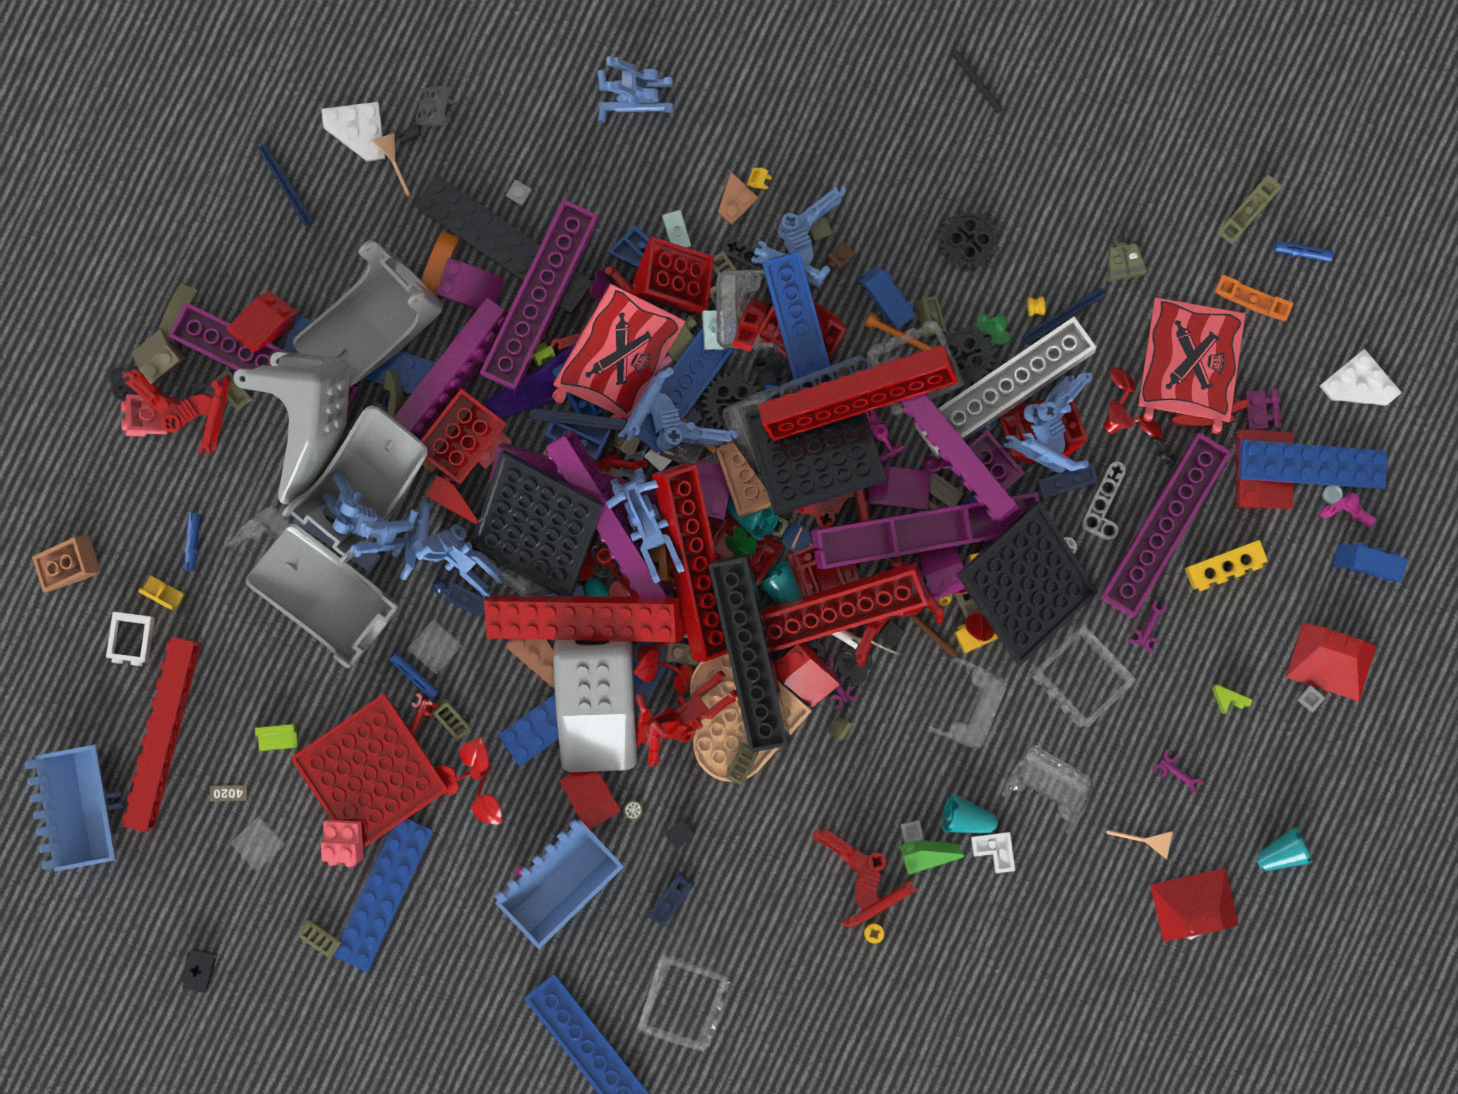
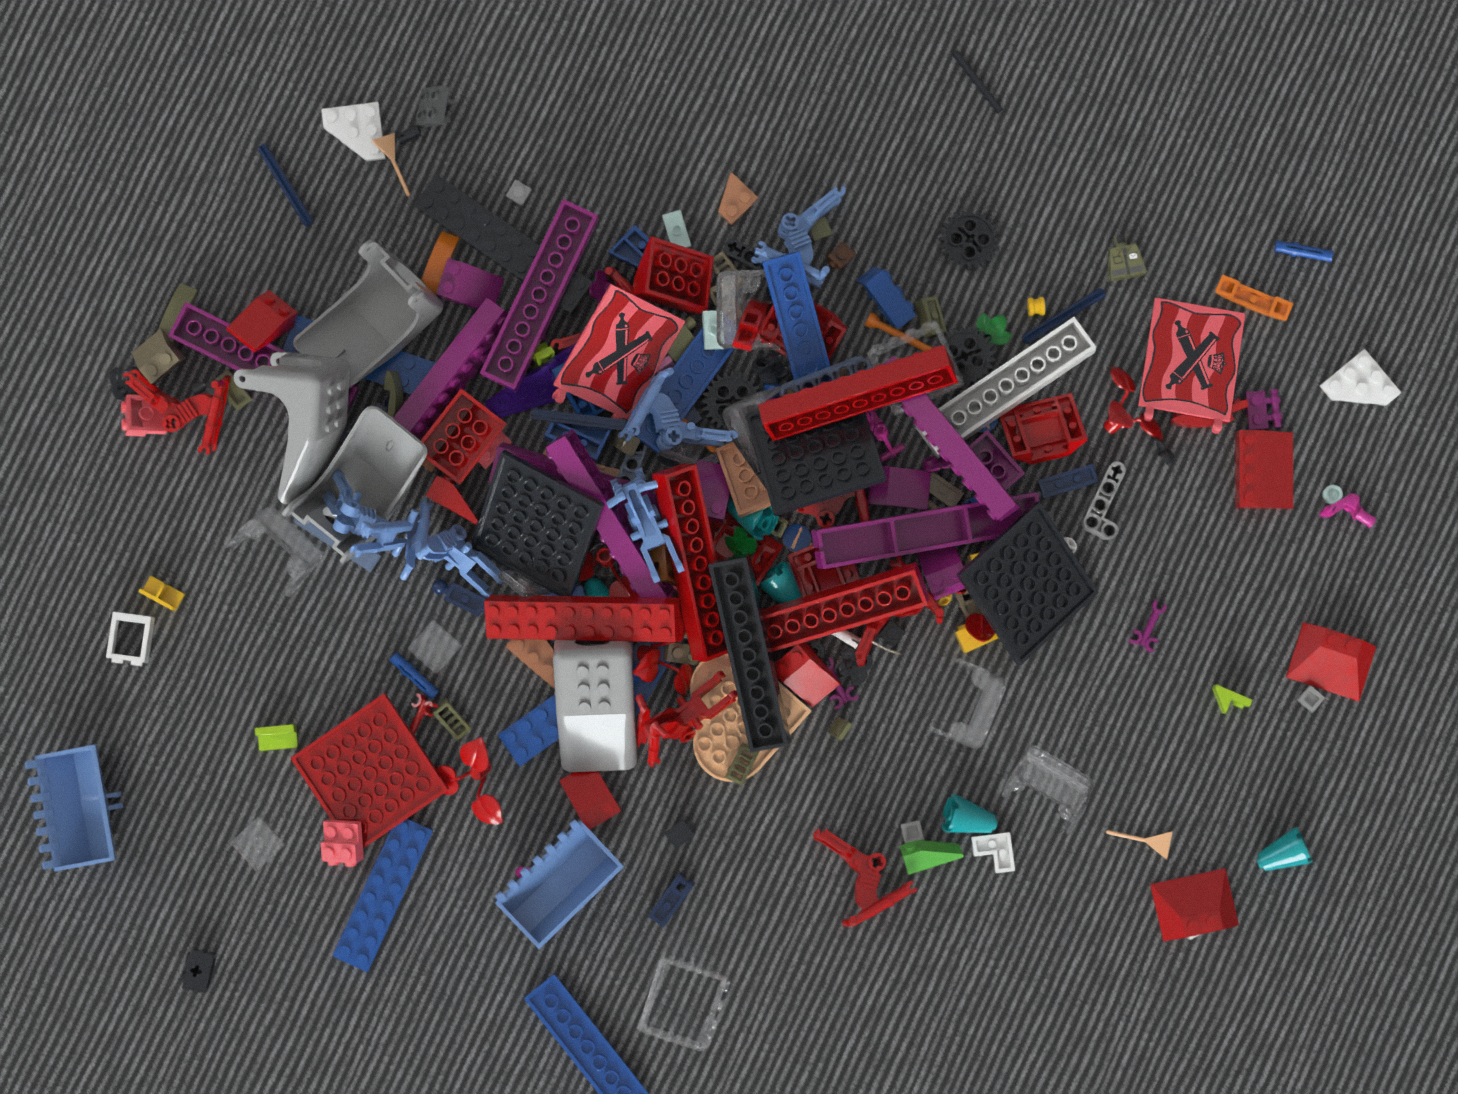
nougat slope [32,536,101,593] -> none
red brick [122,637,202,832] -> none
blue pin [183,513,200,571] -> none
dark tan sticker [210,785,247,801] -> none
light grey piece [246,523,399,668] -> none
olive slope [297,920,342,959] -> none
red bar [595,451,647,472] -> none
medium blue piece [597,56,673,123] -> none
olive tile [624,801,643,820] -> none
white panel [644,449,673,471] -> none
yellow tile [747,168,772,189] -> none
yellow wheel [864,923,884,944] -> none
reddish brown bar [912,614,959,659] -> none
medium blue piece [1004,372,1092,472] -> none
clear window [1032,624,1137,728] -> none
magenta brick [1098,433,1232,618] -> none
magenta bar [1152,749,1204,793] -> none
yellow brick [1185,540,1268,591] -> none
olive slope [1217,175,1282,245] -> none
blue plate [1239,440,1387,489] -> none
blue wedge [1333,542,1407,581] -> none

